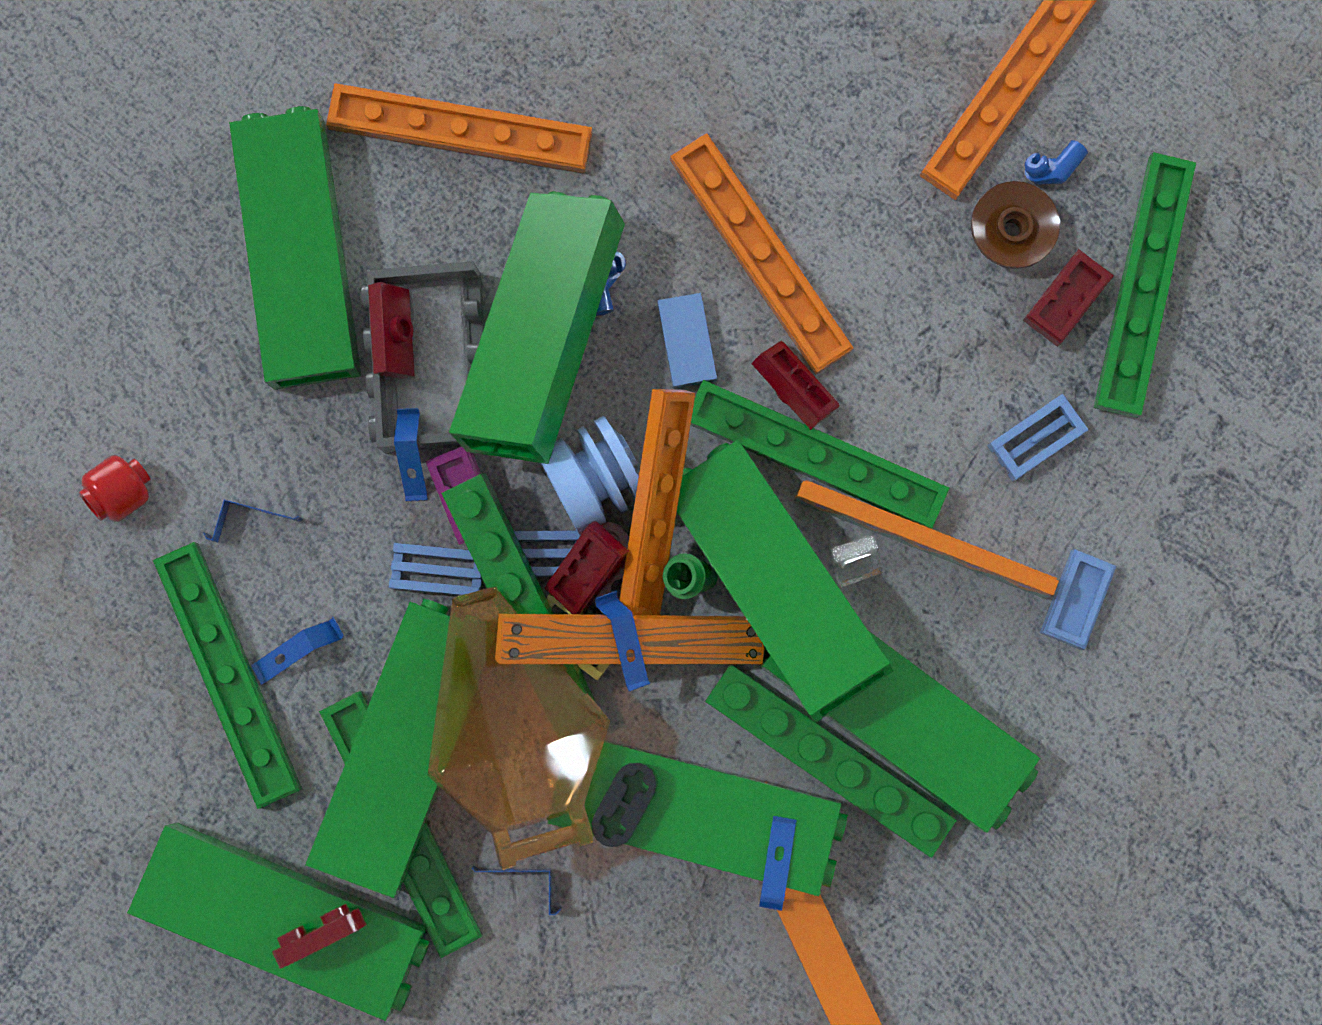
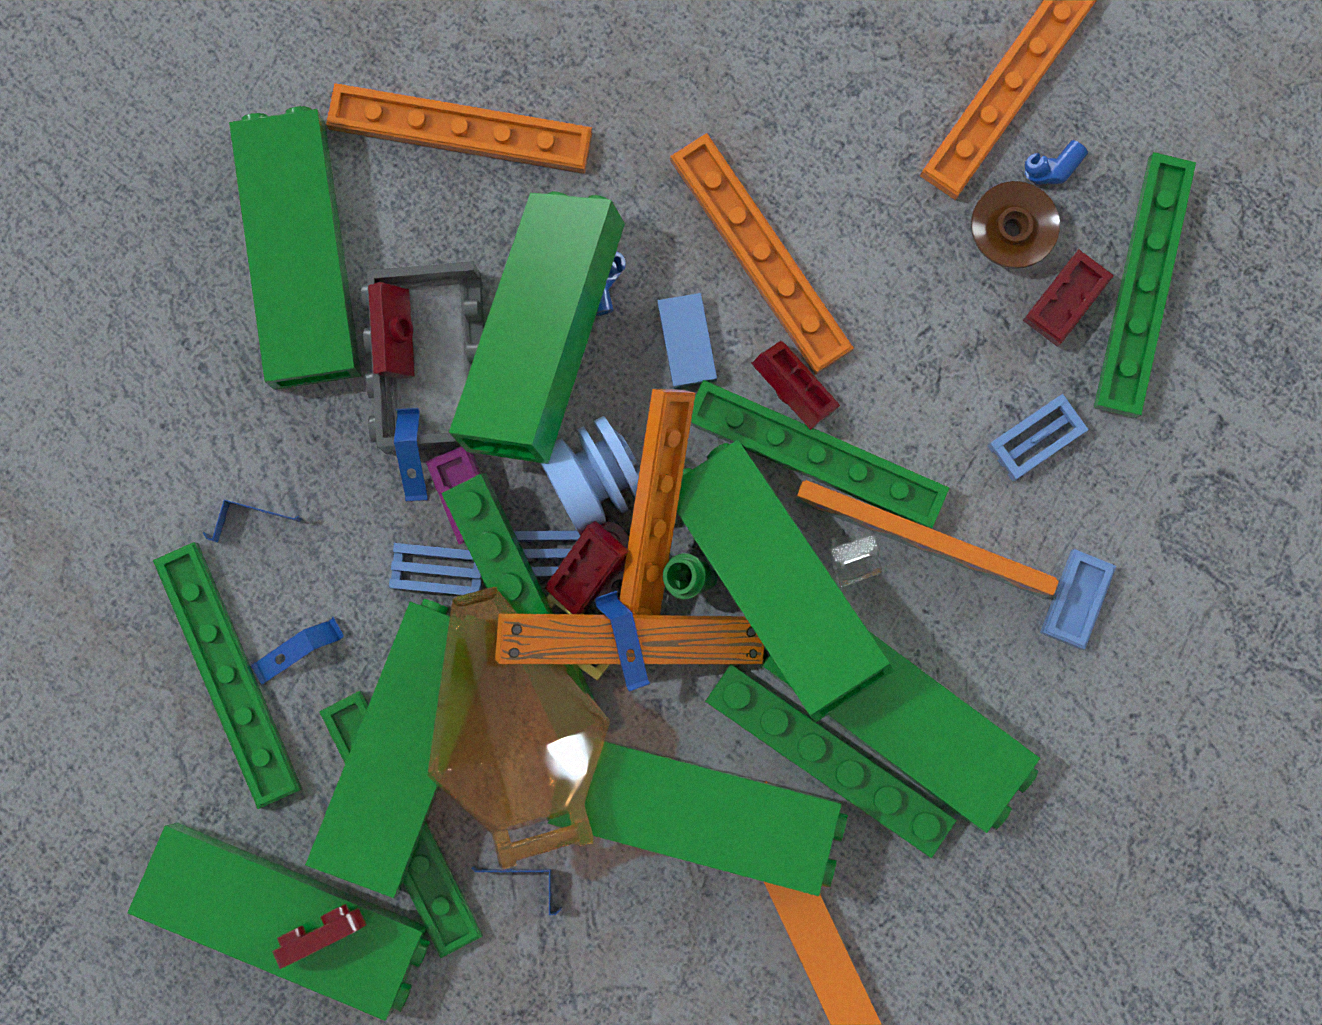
red head [79,455,151,522] -> none
black beam [591,762,658,847] -> none
blue piece [759,816,796,911] -> none

